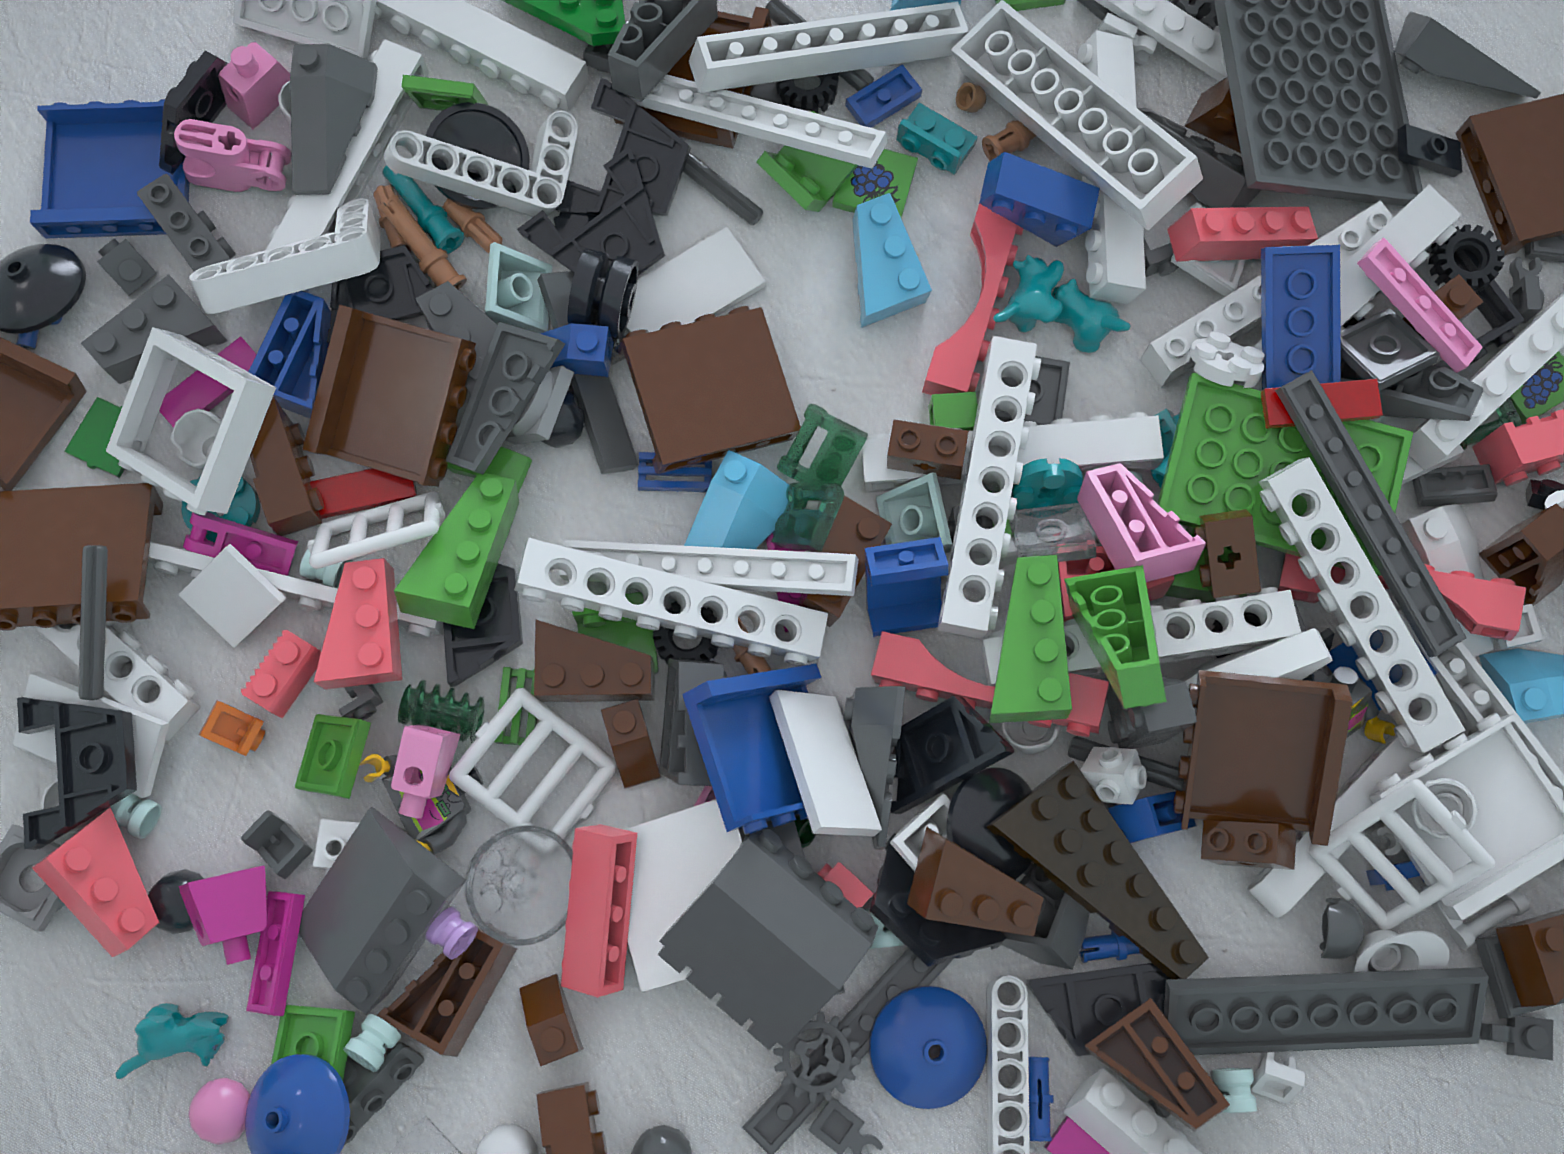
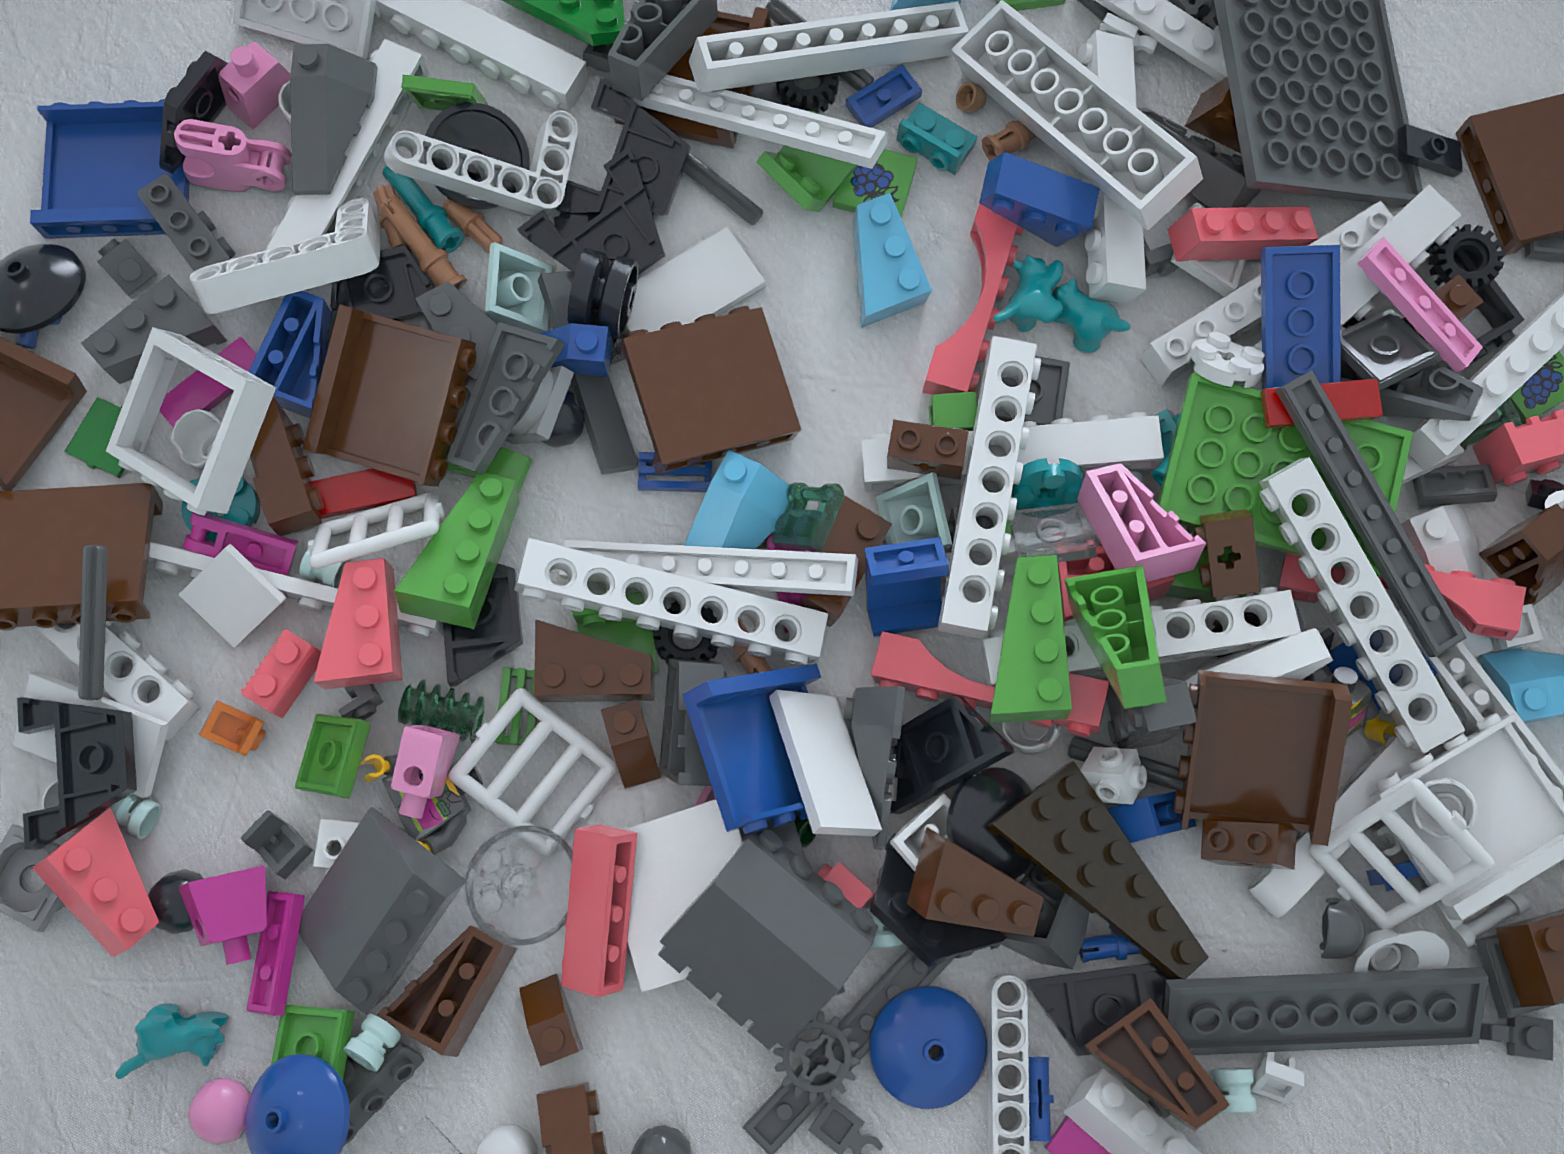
lavender wheel [425,907,478,959] -> none
clear green plate [777,404,868,493] -> none
dark grey wedge [1394,11,1541,99] -> none
dark grey plate [1509,257,1544,323] -> none

